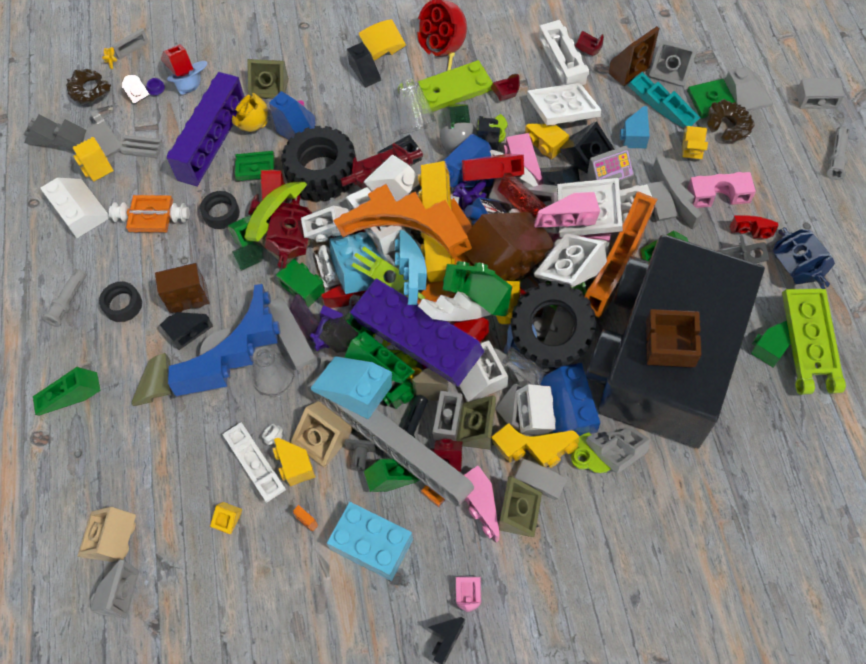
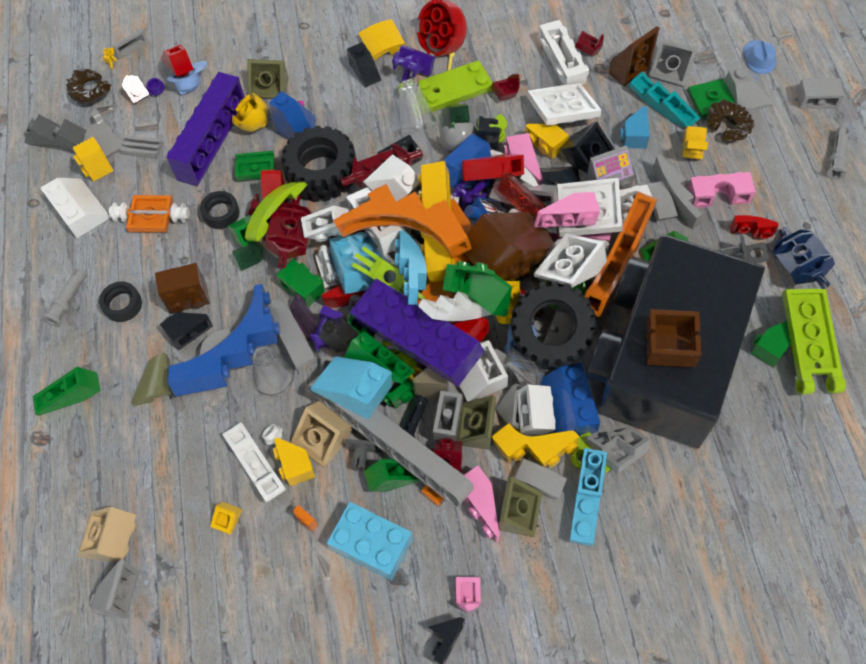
none -> dark purple piece [392,45,435,83]
none -> medium azure slope [569,448,607,546]
none -> medium blue piece [744,40,777,74]

